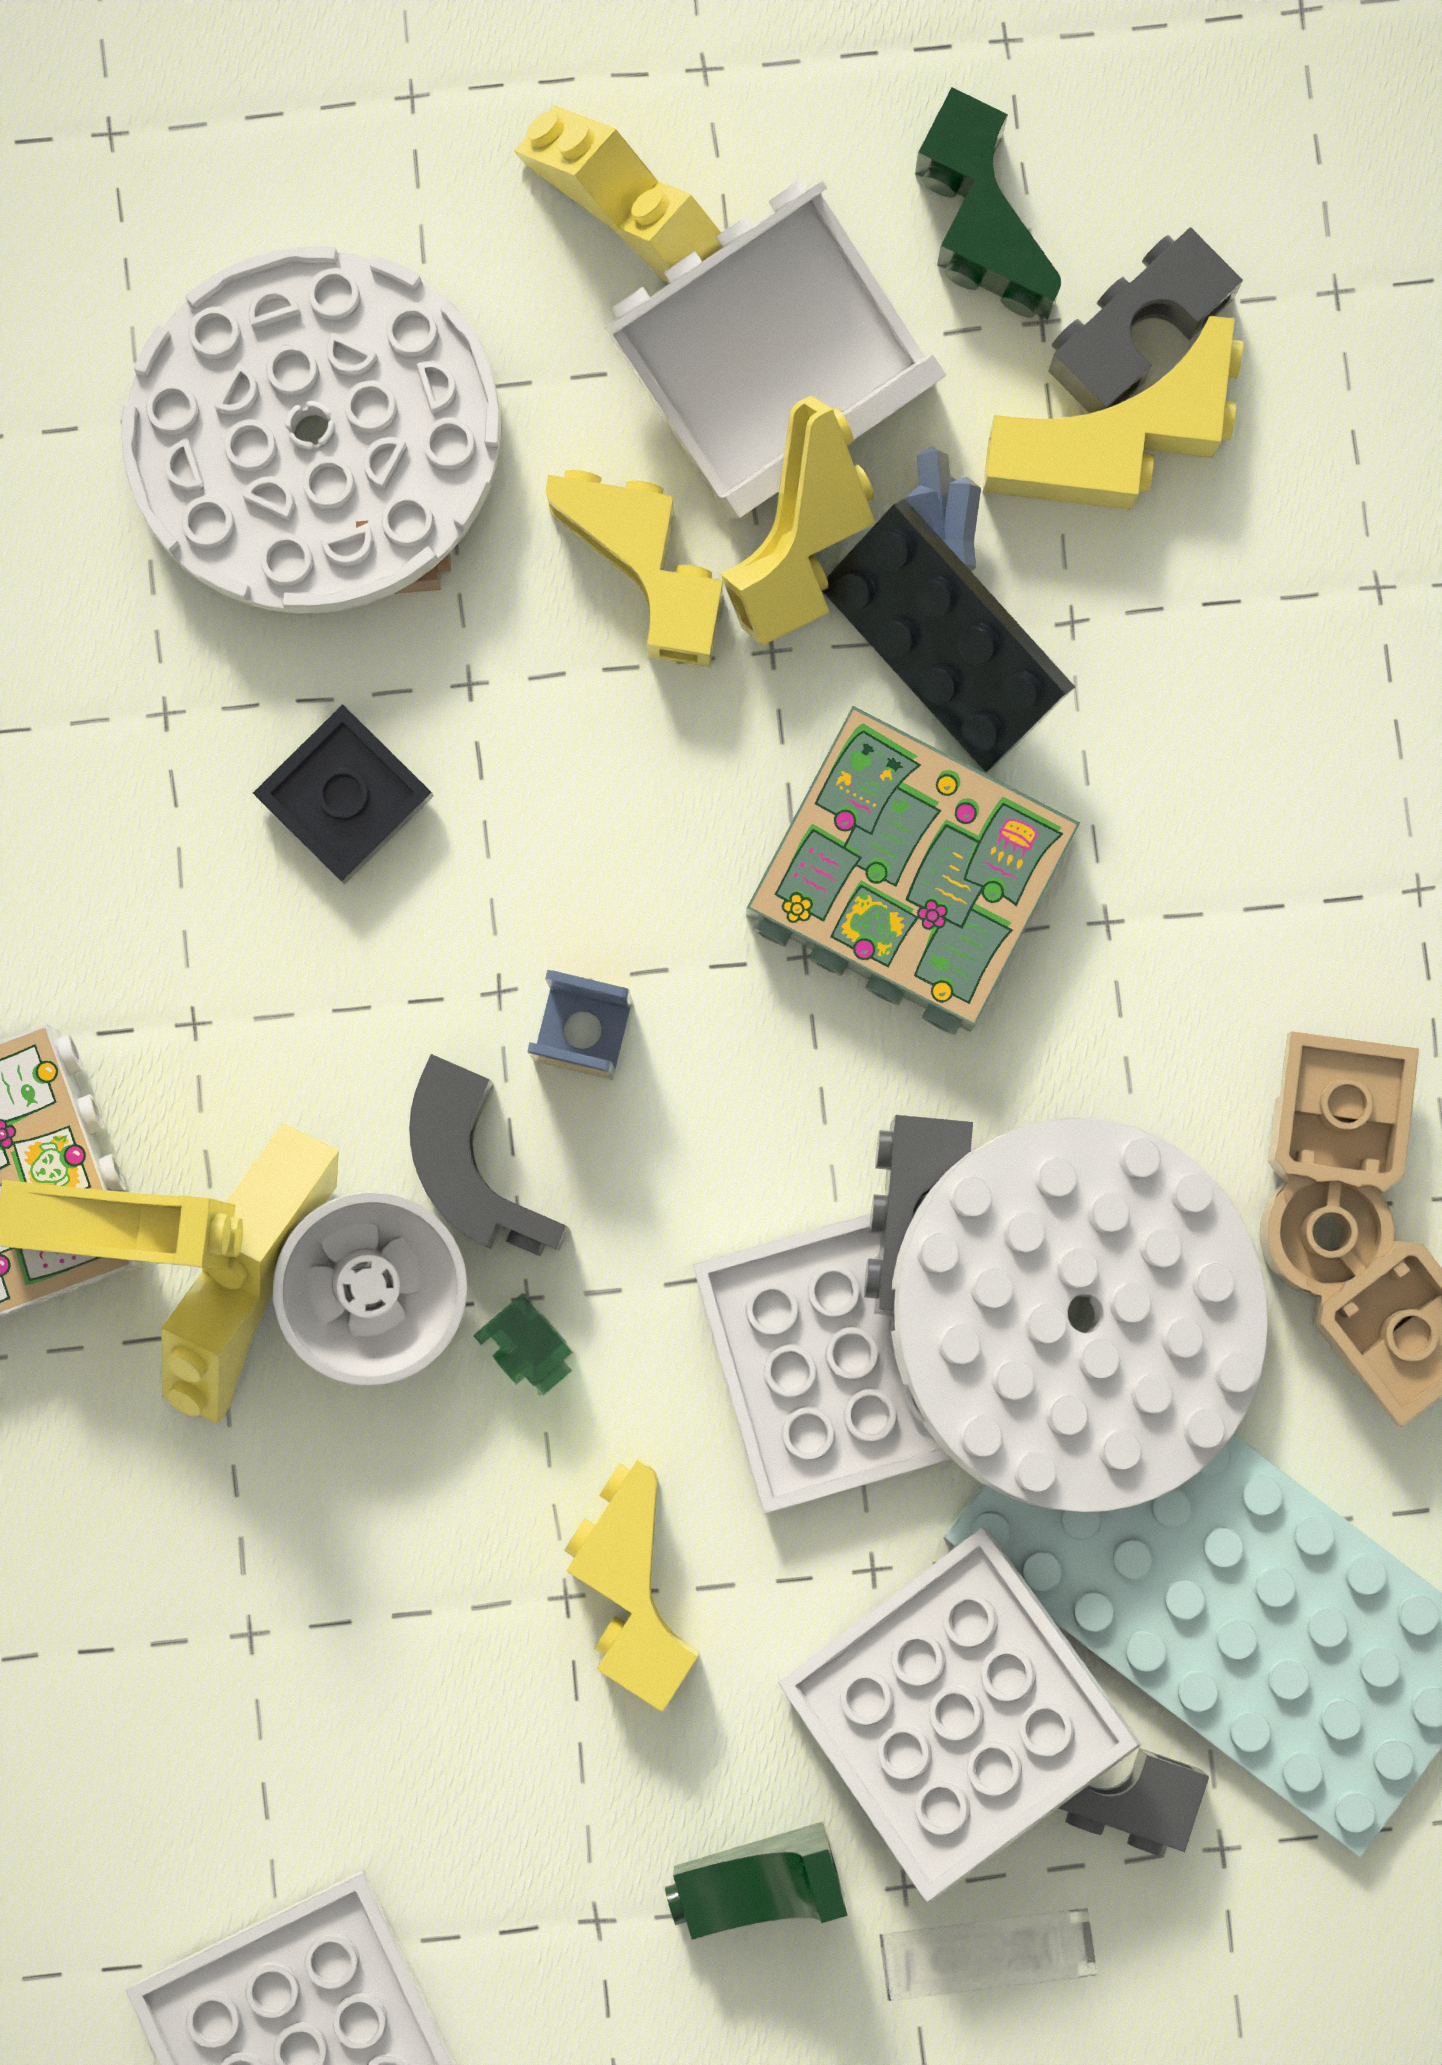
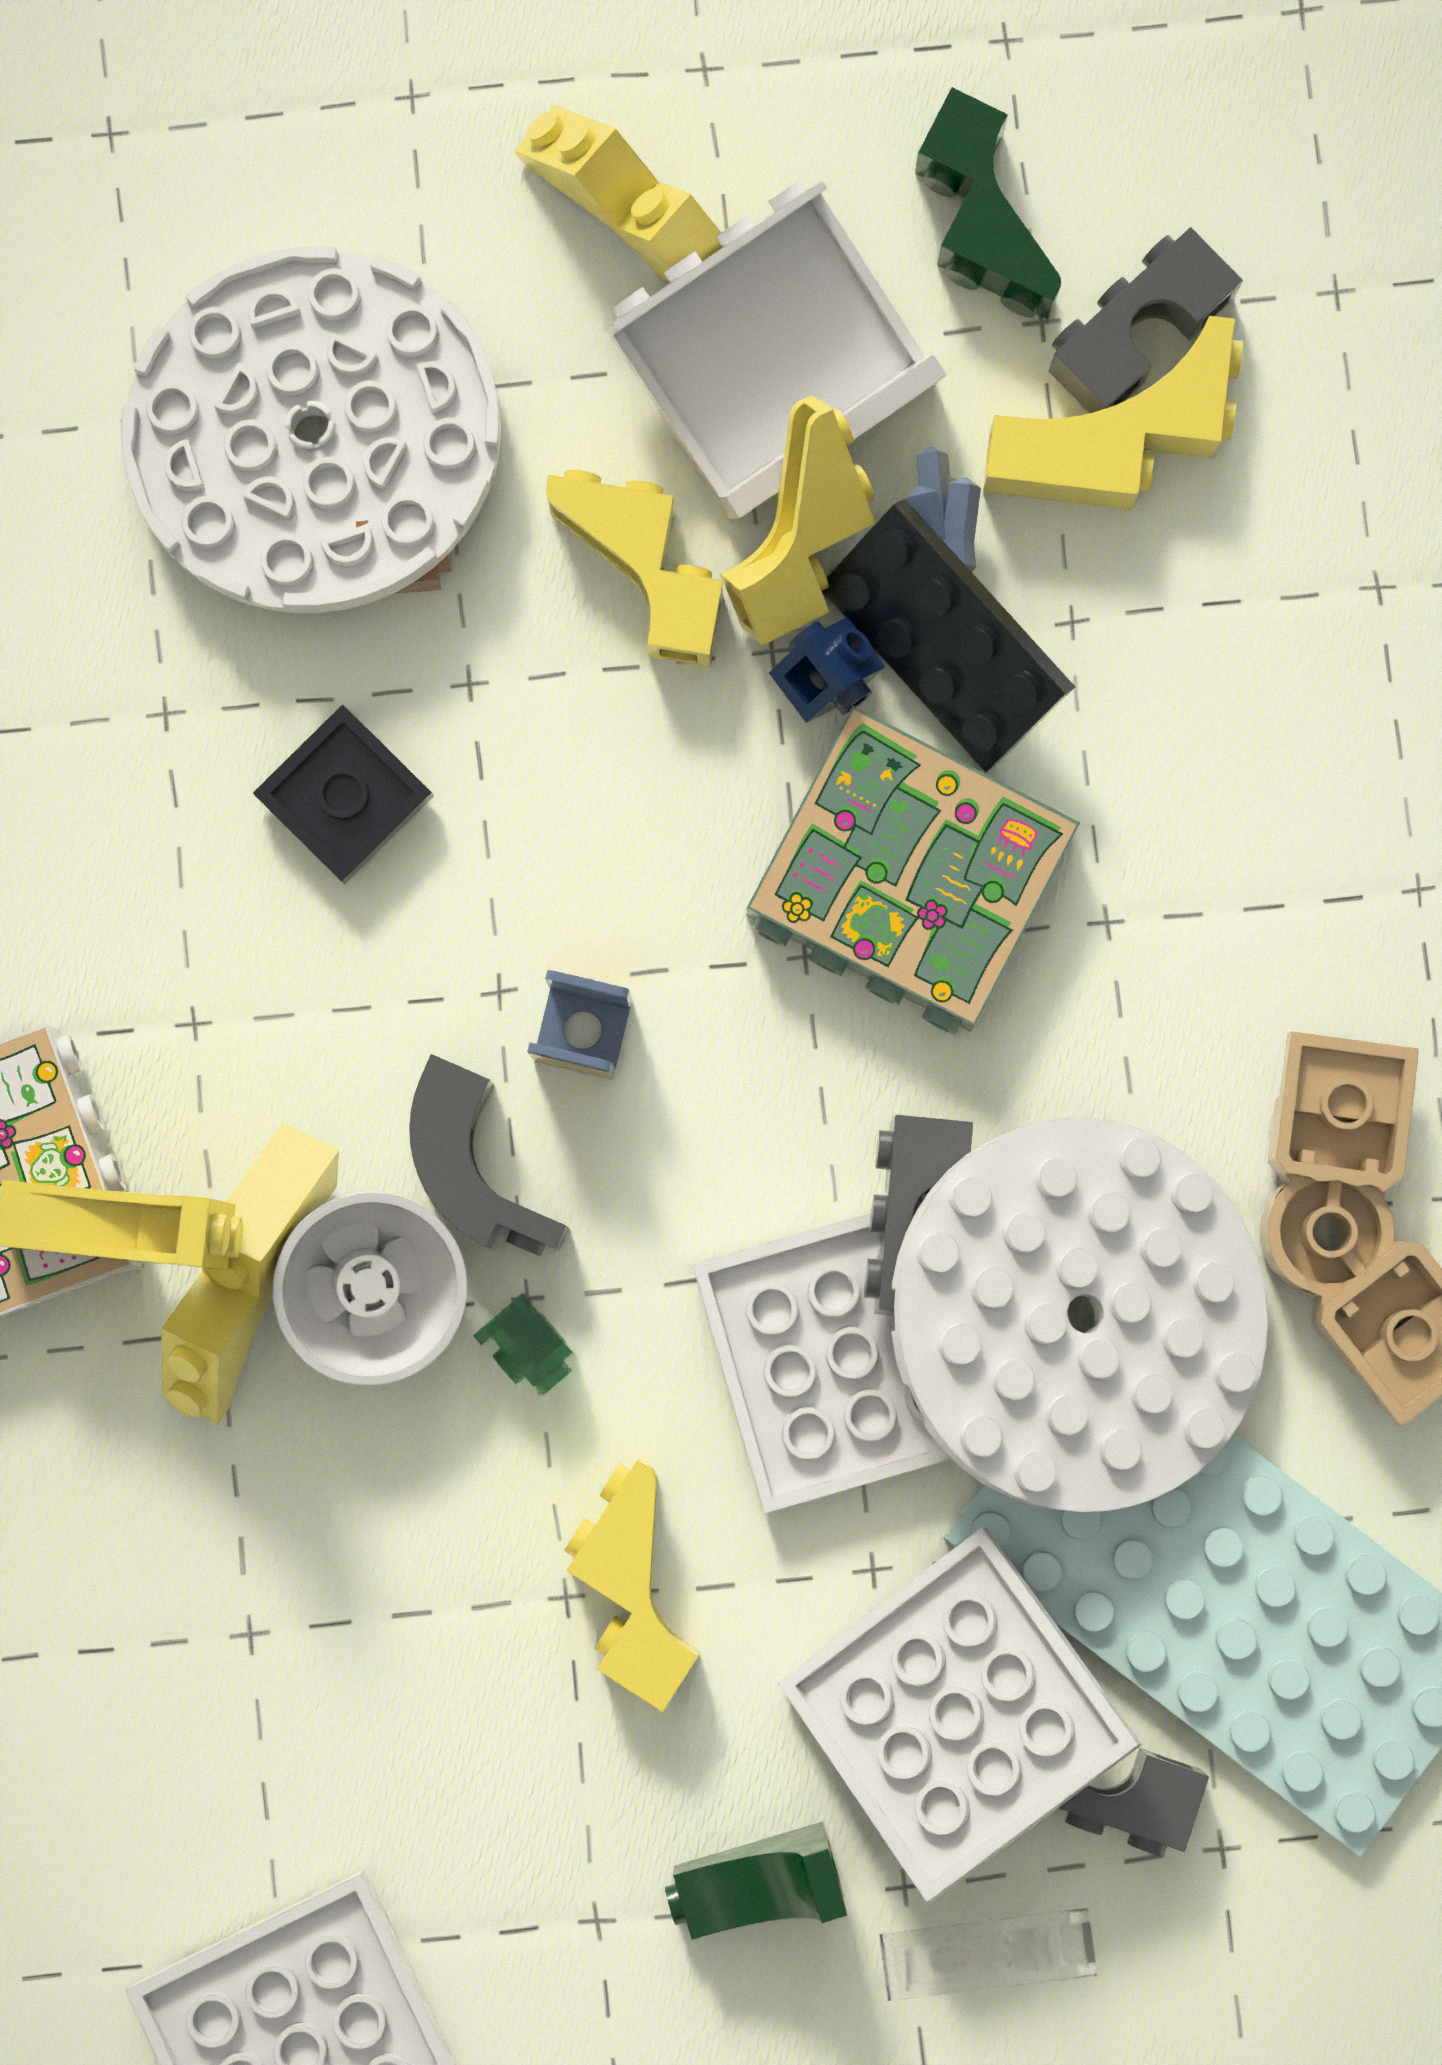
none -> dark blue brick [769,617,885,723]

